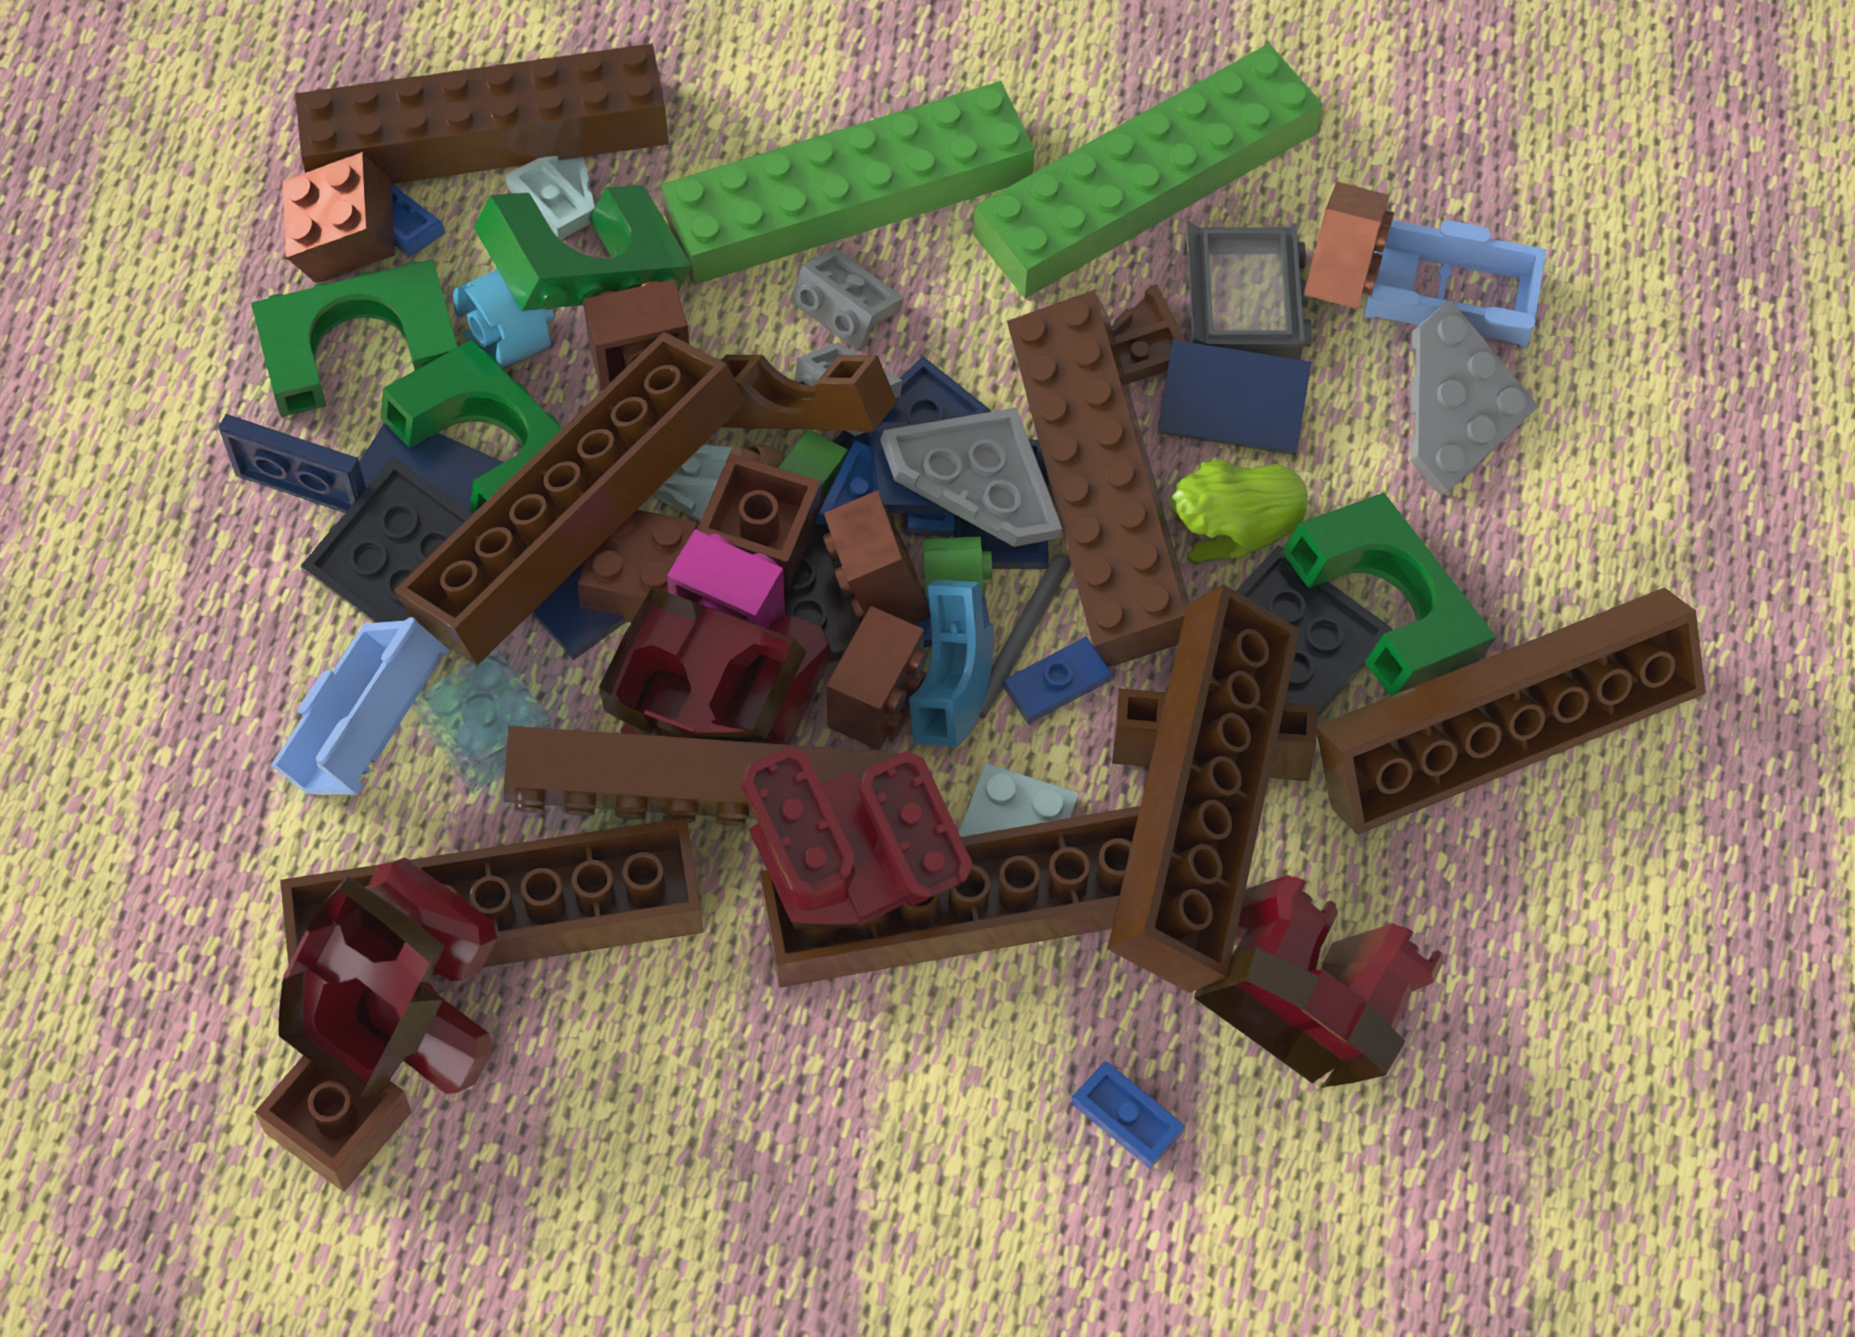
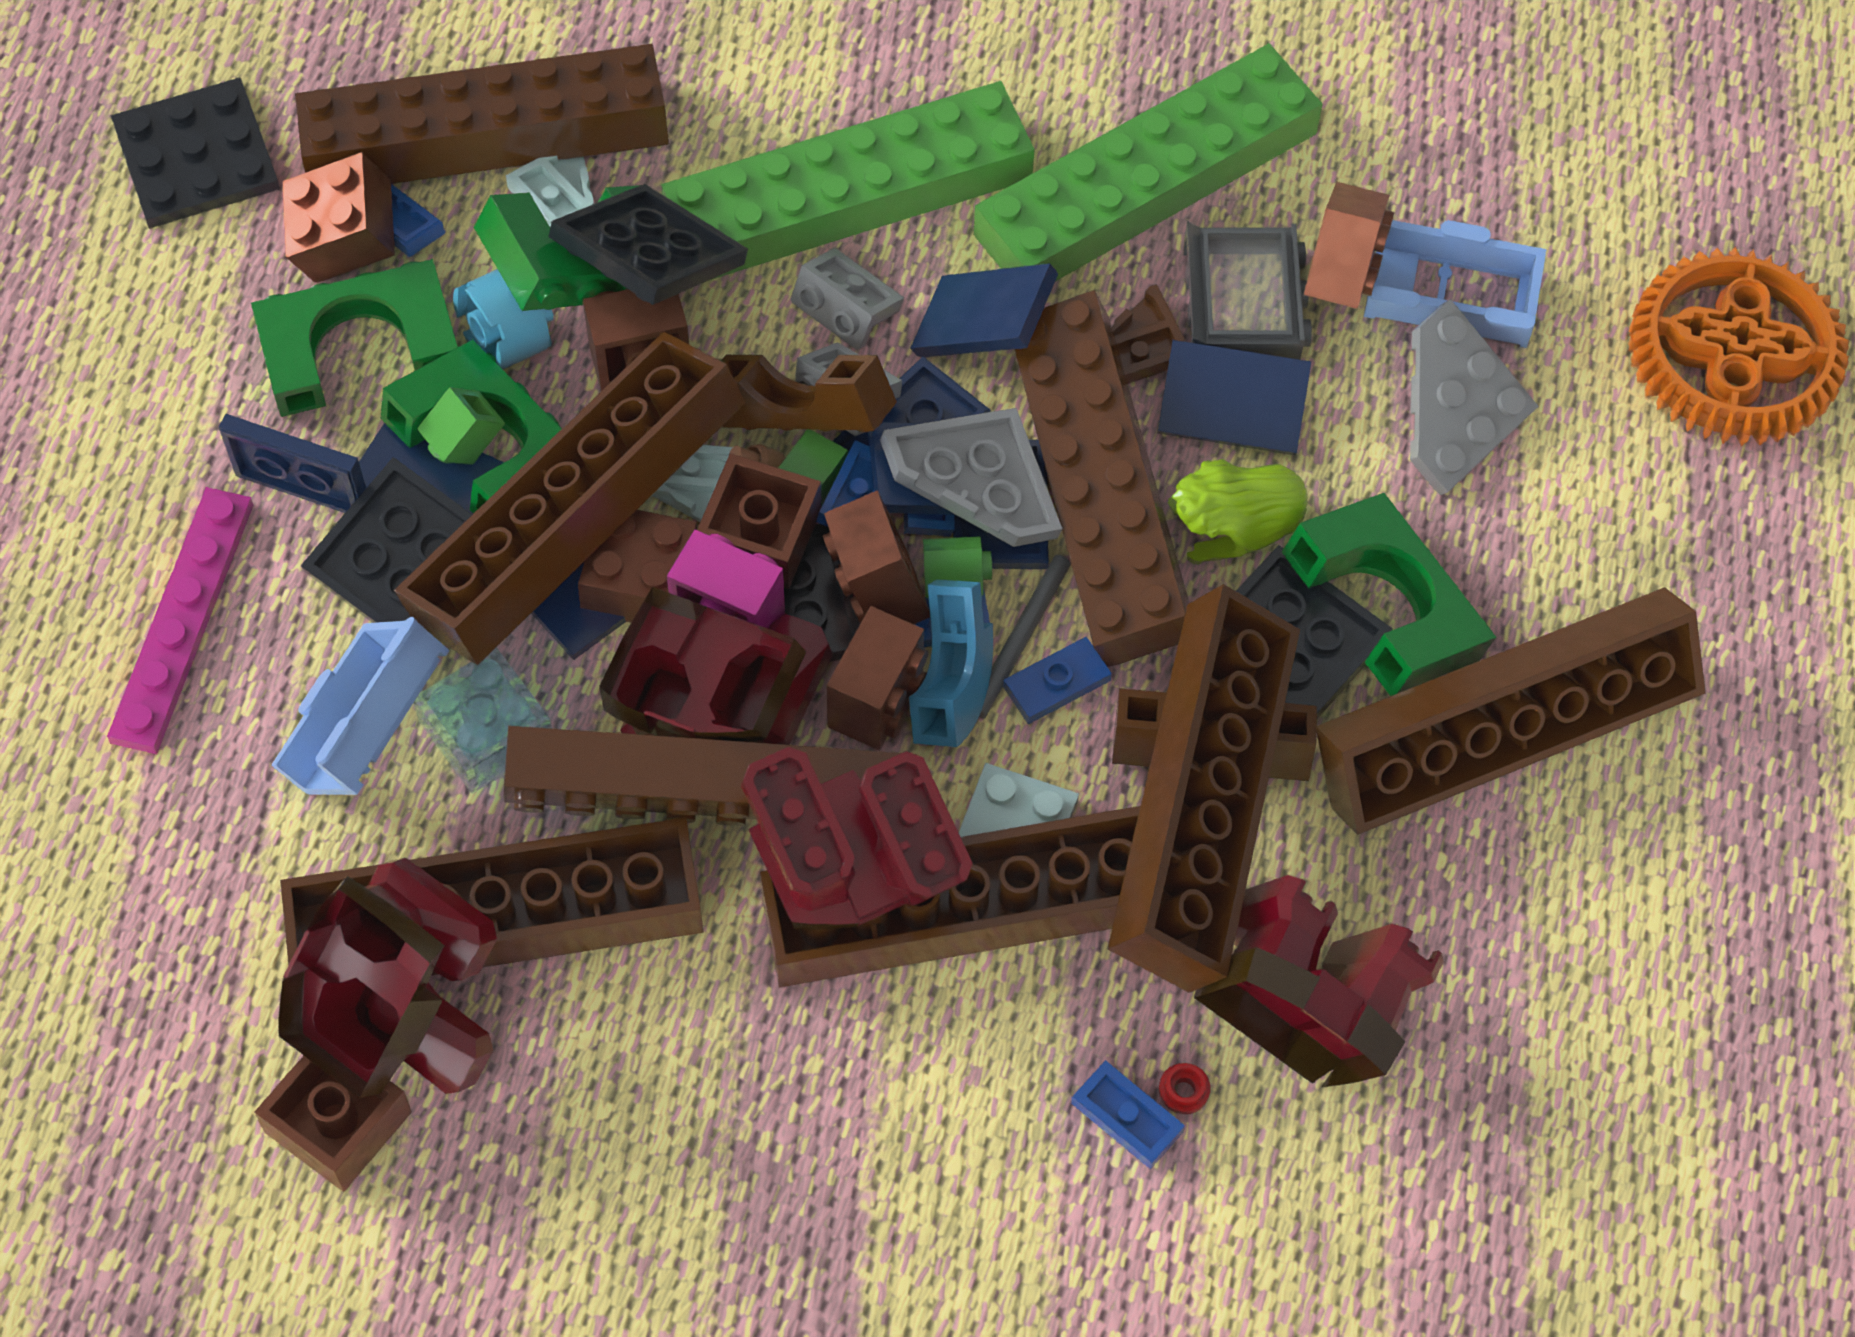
none -> dark pink plate [107,487,254,754]
none -> black plate [110,77,280,229]
none -> bright green brick [417,387,505,465]
none -> black plate [549,184,748,305]
none -> dark blue tile [910,263,1058,357]
none -> red plate [1159,1063,1211,1114]
none -> orange gear [1628,247,1849,446]

